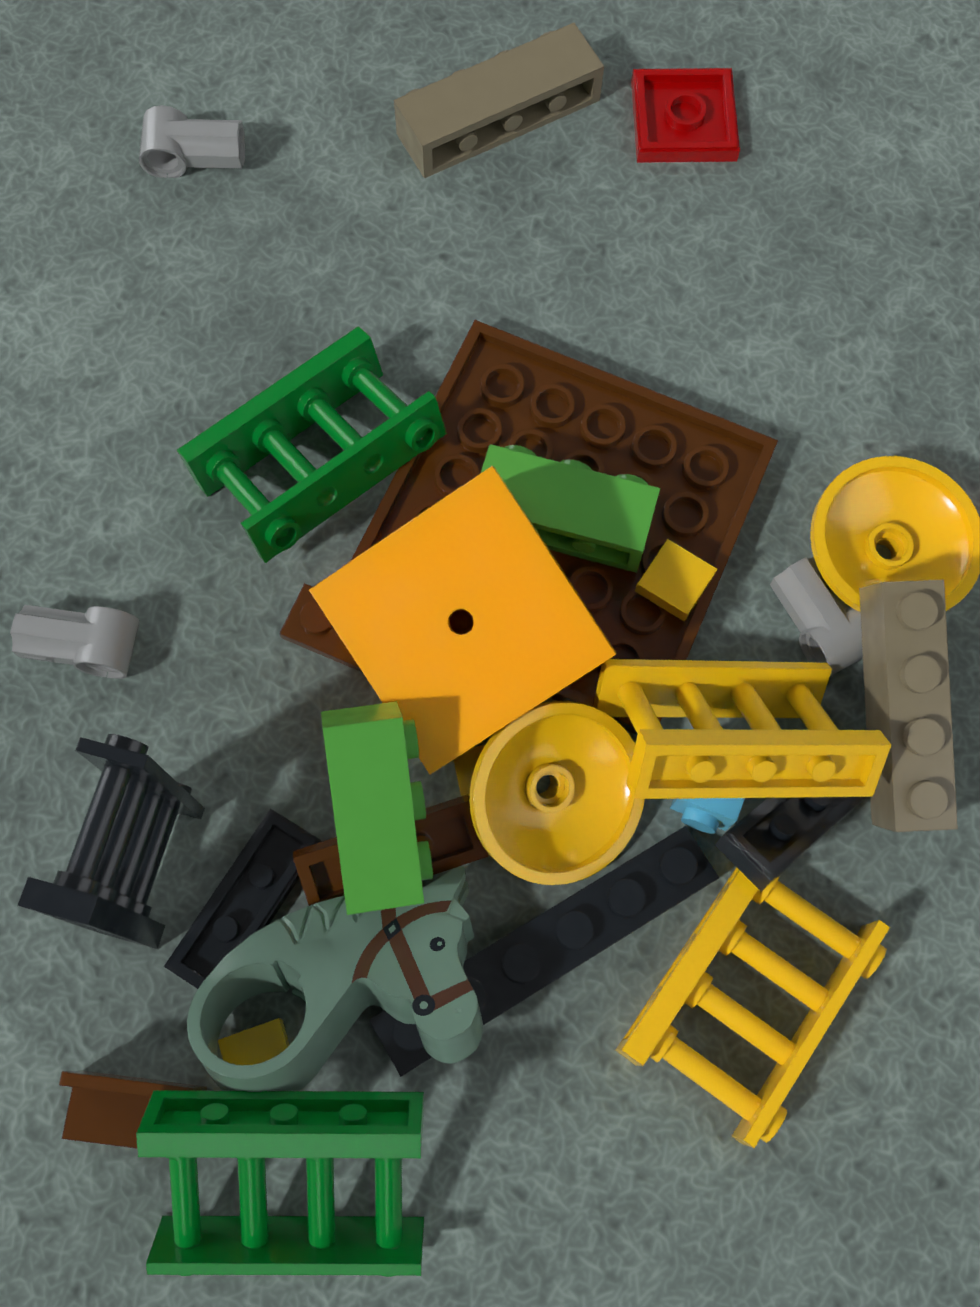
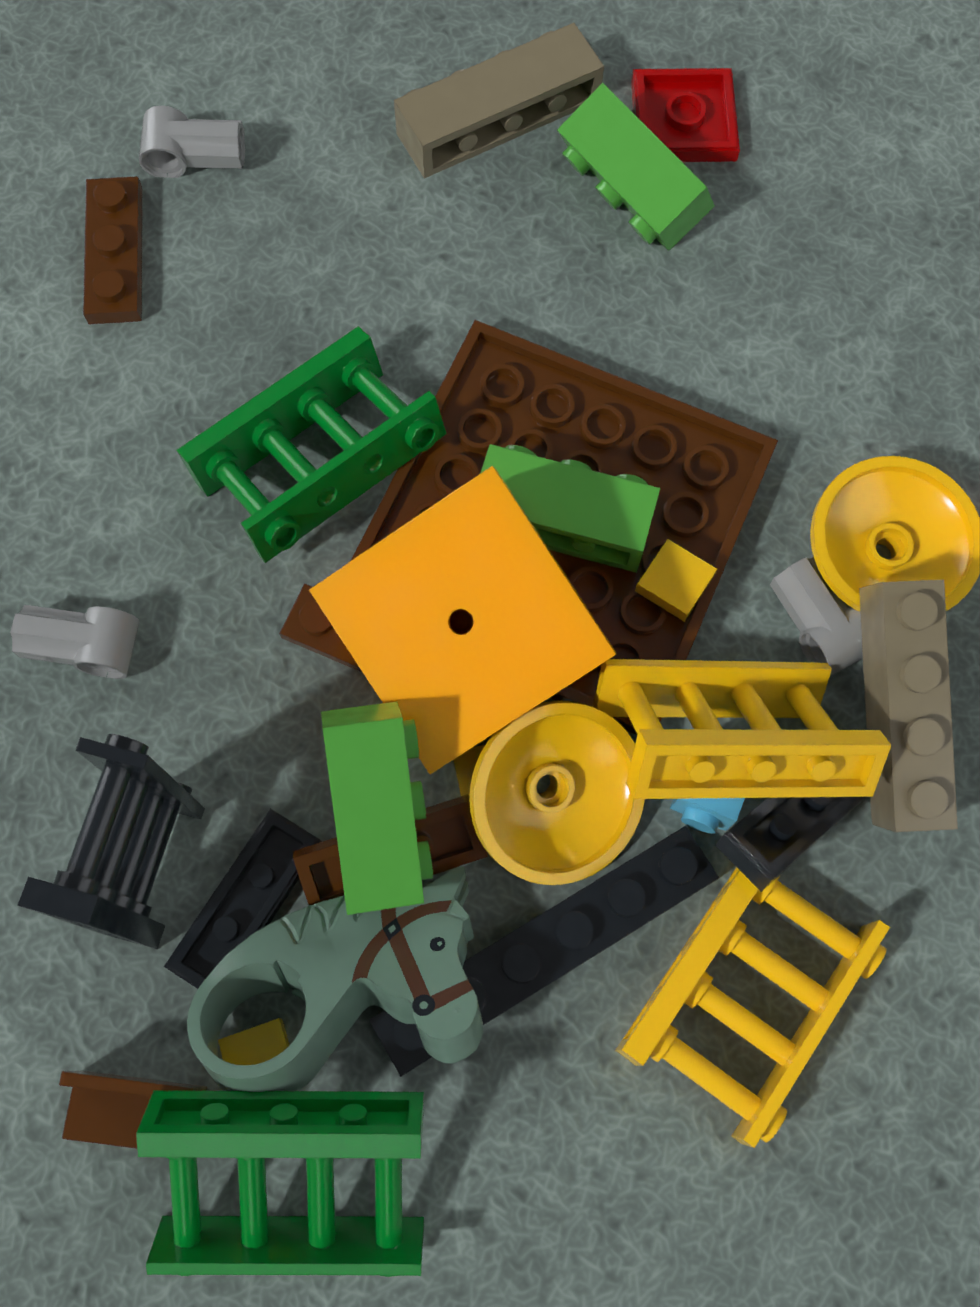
none -> reddish brown plate [83,176,143,324]
none -> bright green brick [557,82,715,251]

